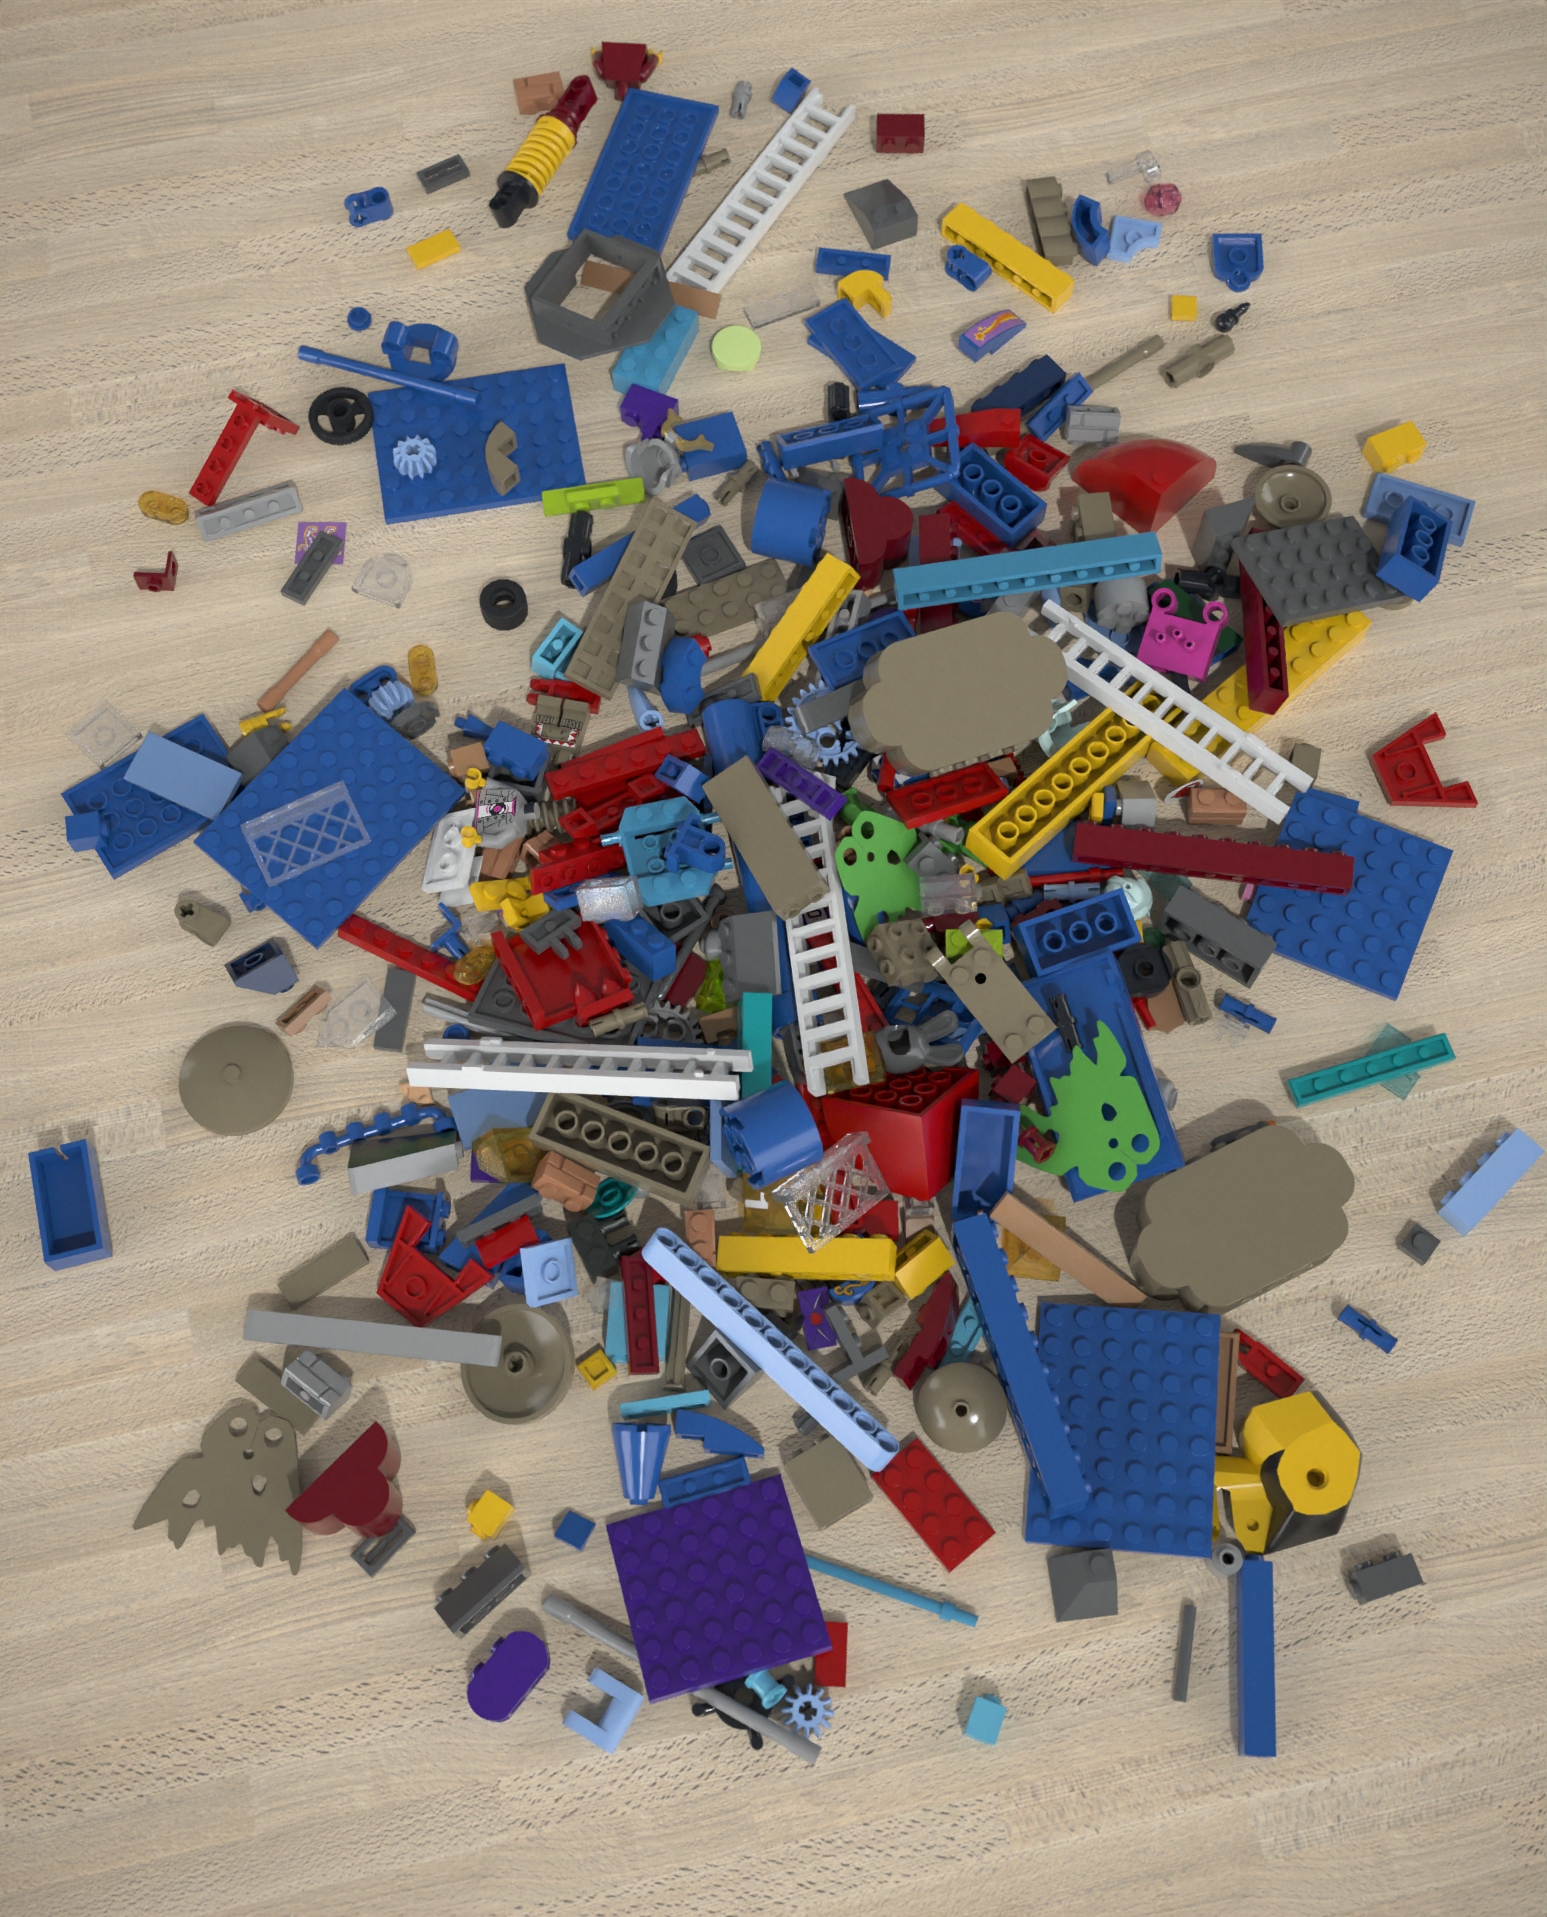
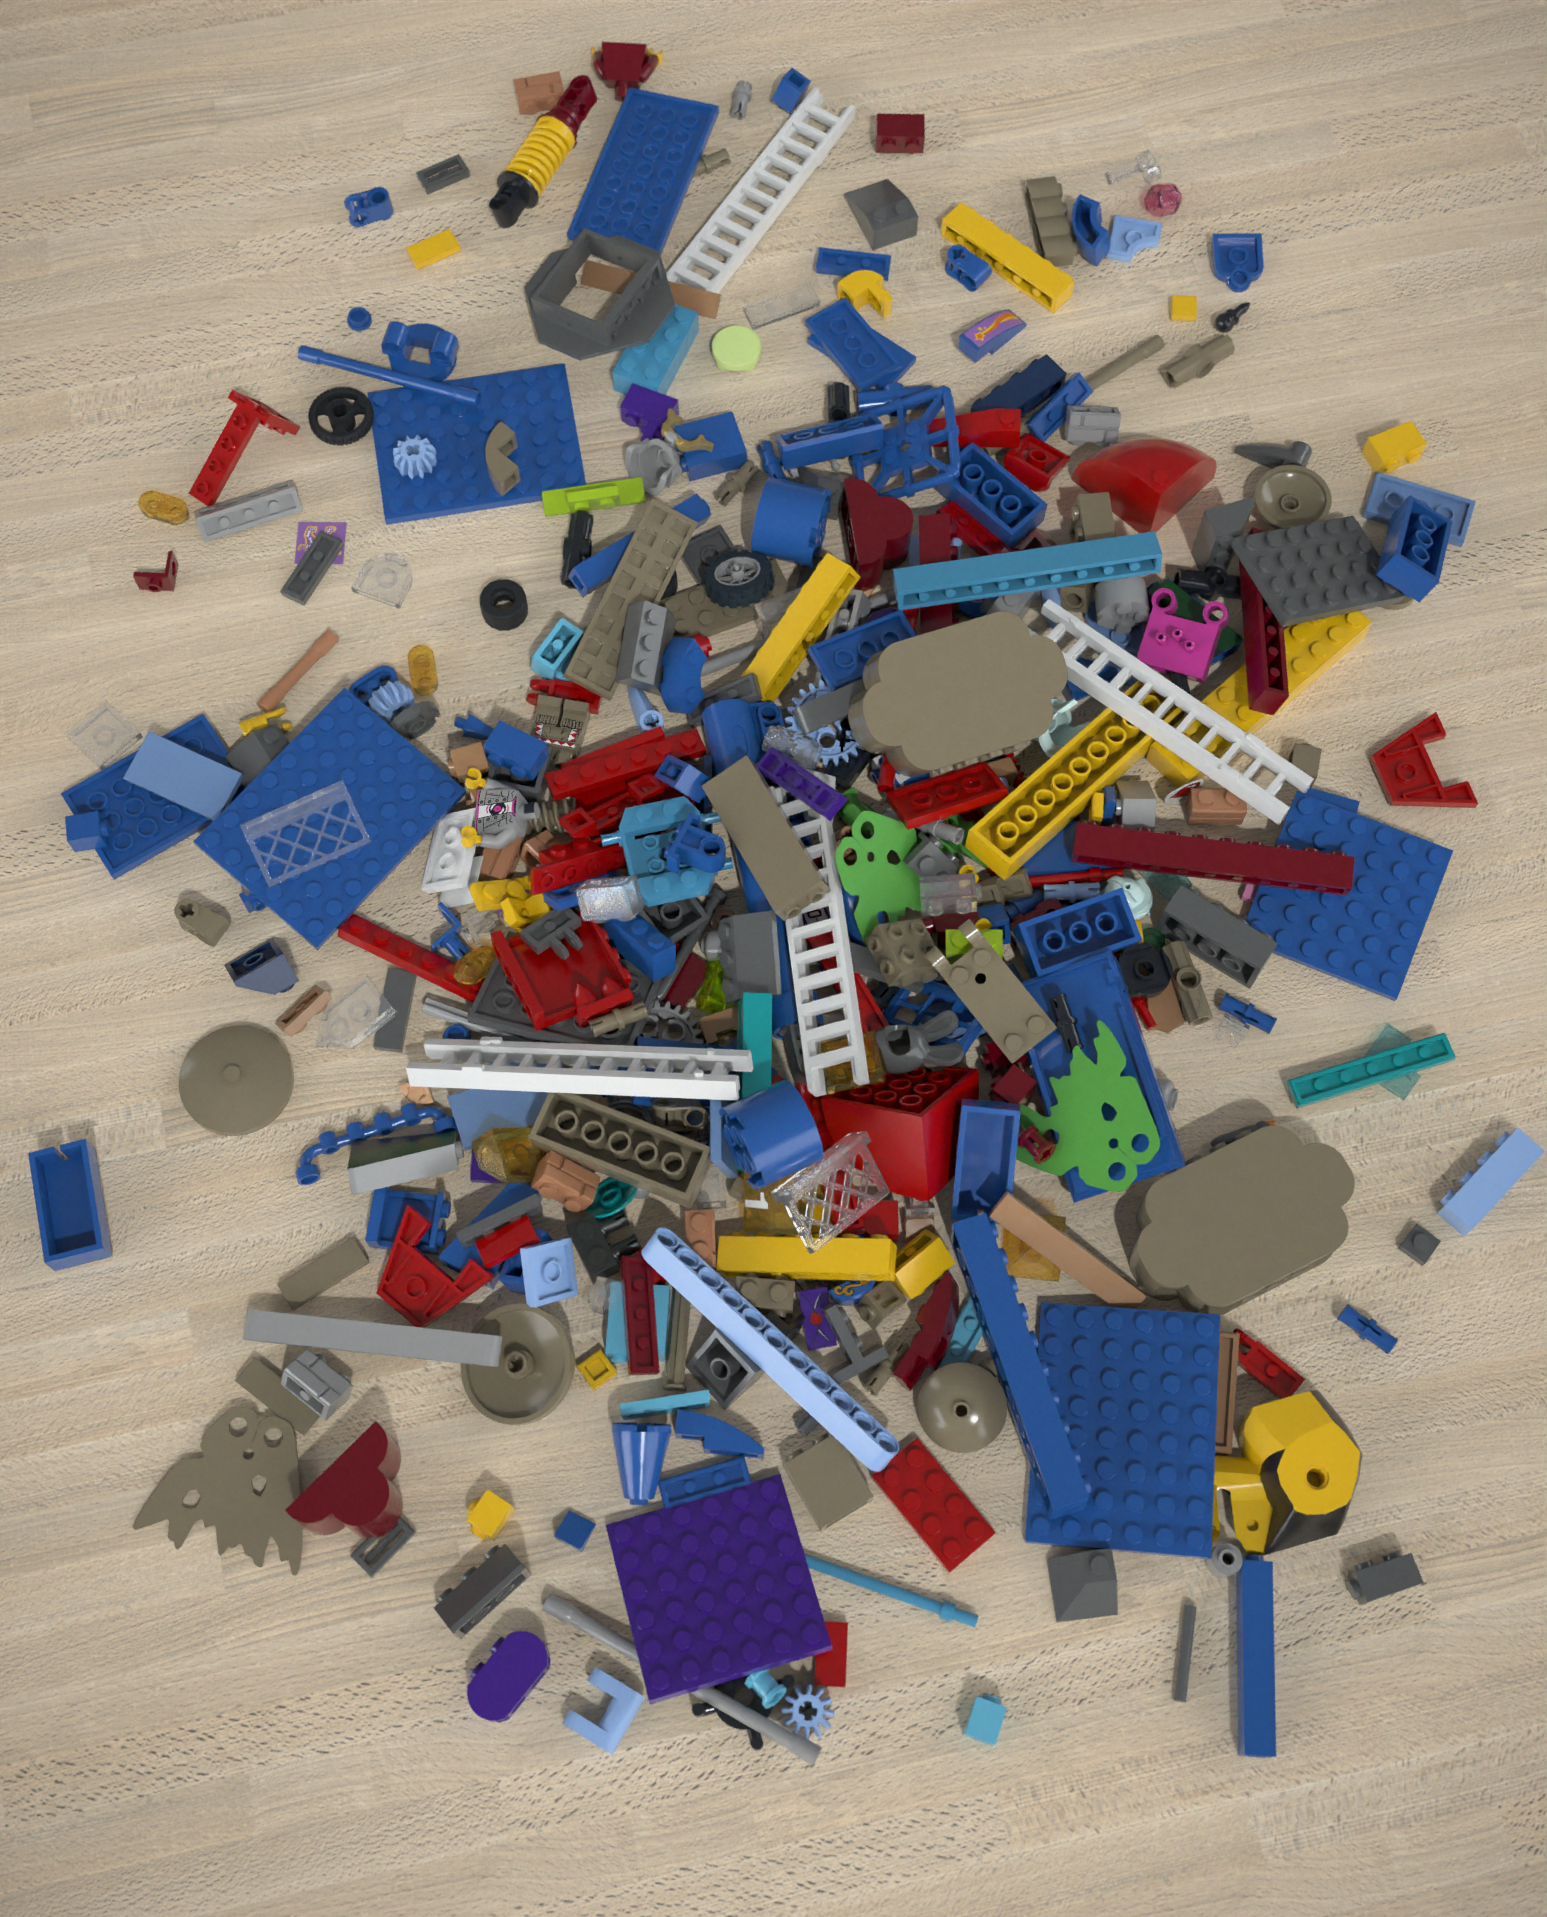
none -> black wheel [703,550,775,609]

